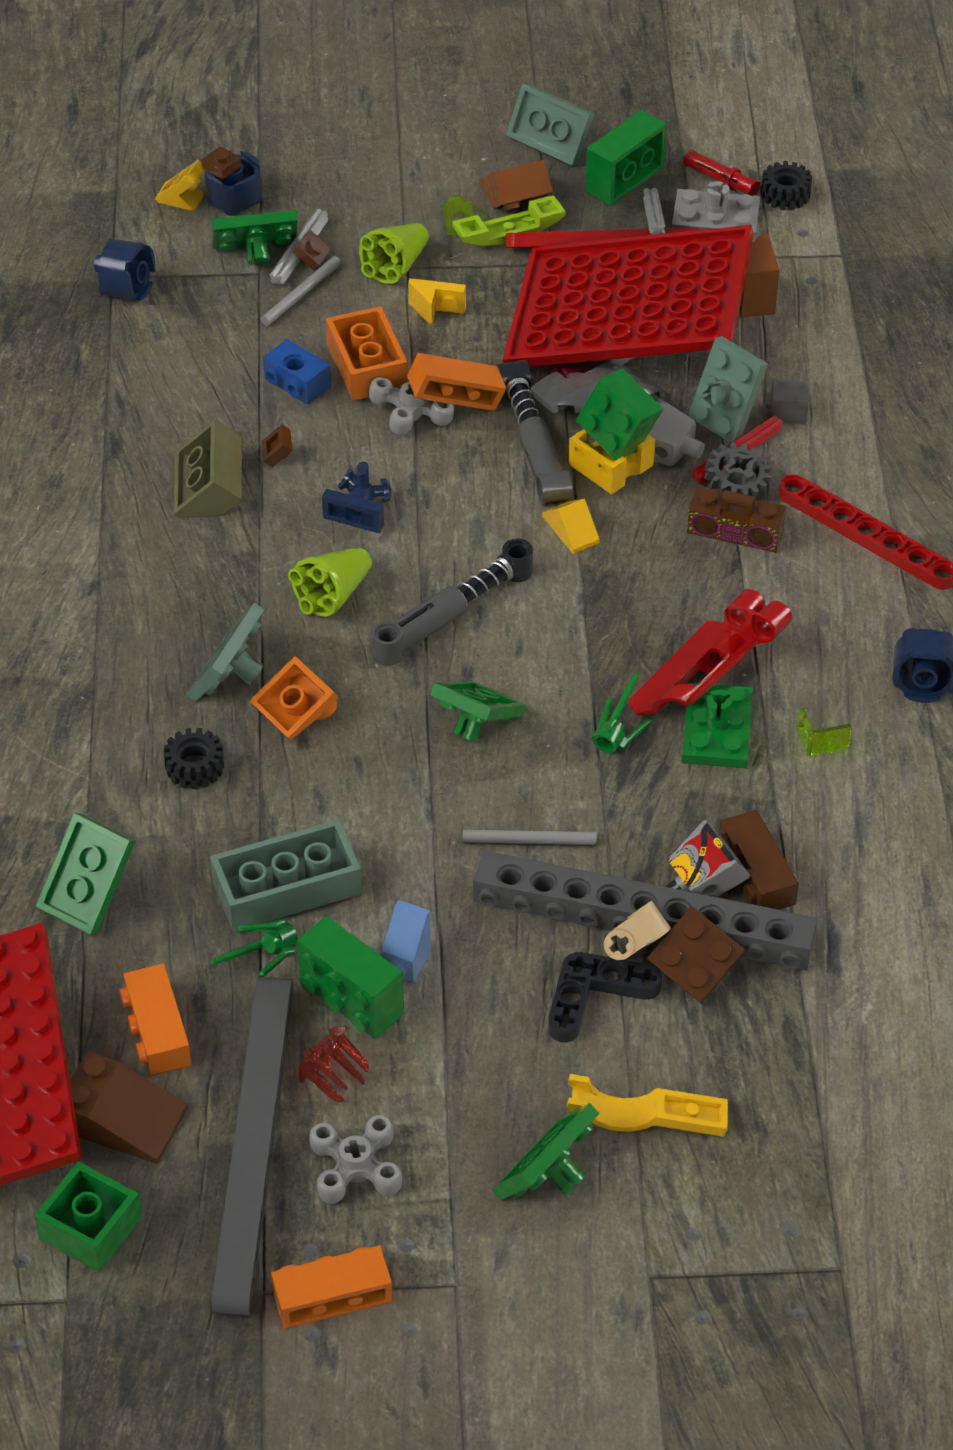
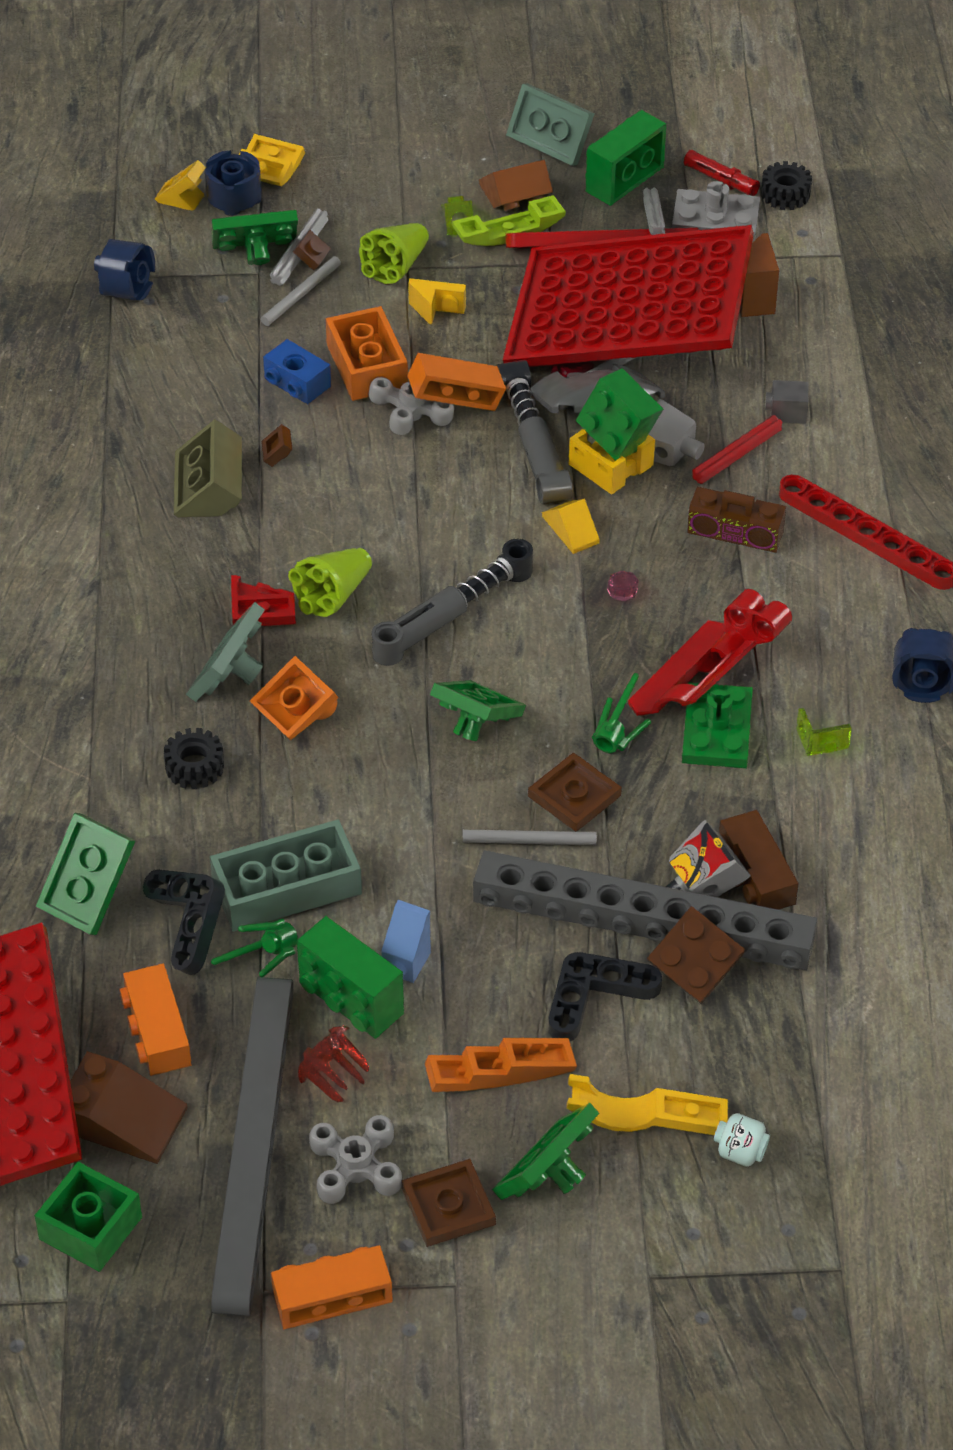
reddish brown plate [201,146,241,180] -> none
dark blue piece [322,461,392,534] -> none
tan piece [604,900,671,960] -> none
sand green plate [688,336,768,443] -> none
dark grey gear [704,442,771,500] -> none
none -> black beam [143,869,225,975]
none -> red wing [231,575,296,626]
none -> yellow slope [239,134,305,187]
none -> reddish brown plate [401,1159,496,1247]
none -> orange slope [425,1038,577,1092]
none -> reddish brown plate [528,752,622,832]
none -> clear pink tile [607,570,639,601]
none -> light aqua head [714,1113,770,1167]

